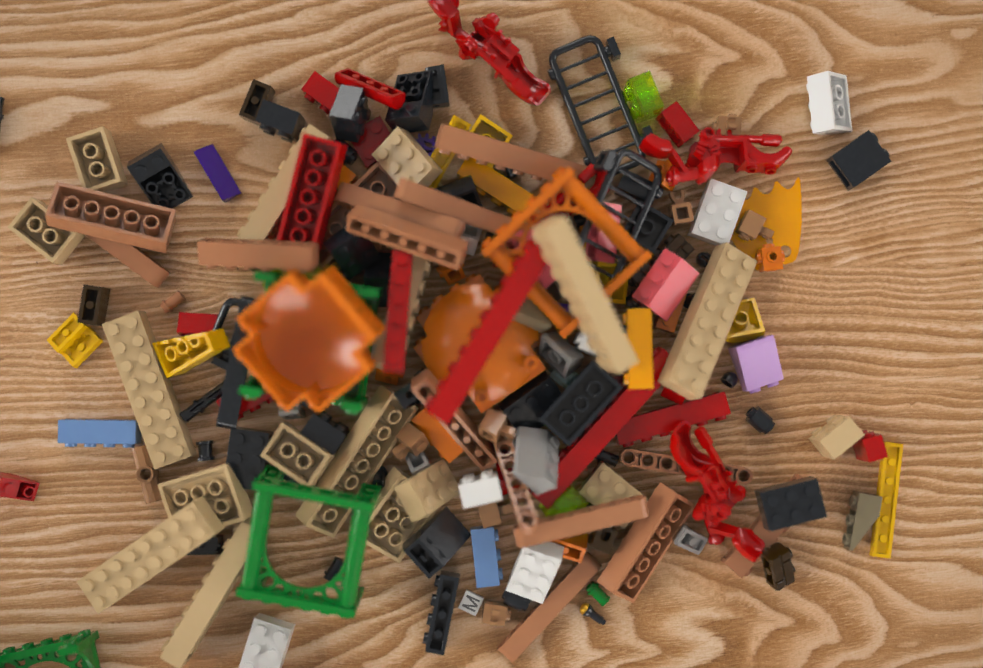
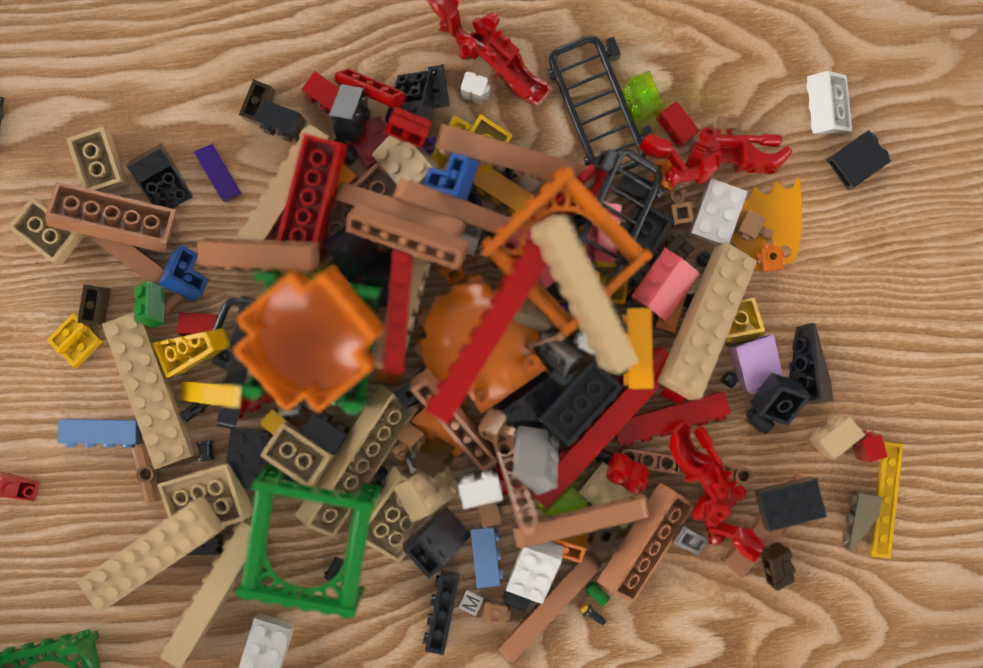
none -> green brick [133,281,165,328]
none -> blue brick [159,245,209,302]
none -> yellow tile [180,381,240,407]
none -> yellow panel [260,409,292,435]
none -> red brick [385,107,432,148]
none -> dark brown brick [413,436,455,478]
none -> blue brick [423,153,479,200]
none -> white brick [461,71,491,105]
none -> medium nougat hinge [526,332,565,349]
none -> red brick [606,452,649,494]
none -> black brick [750,373,811,426]
none -> black wedge [789,323,833,404]

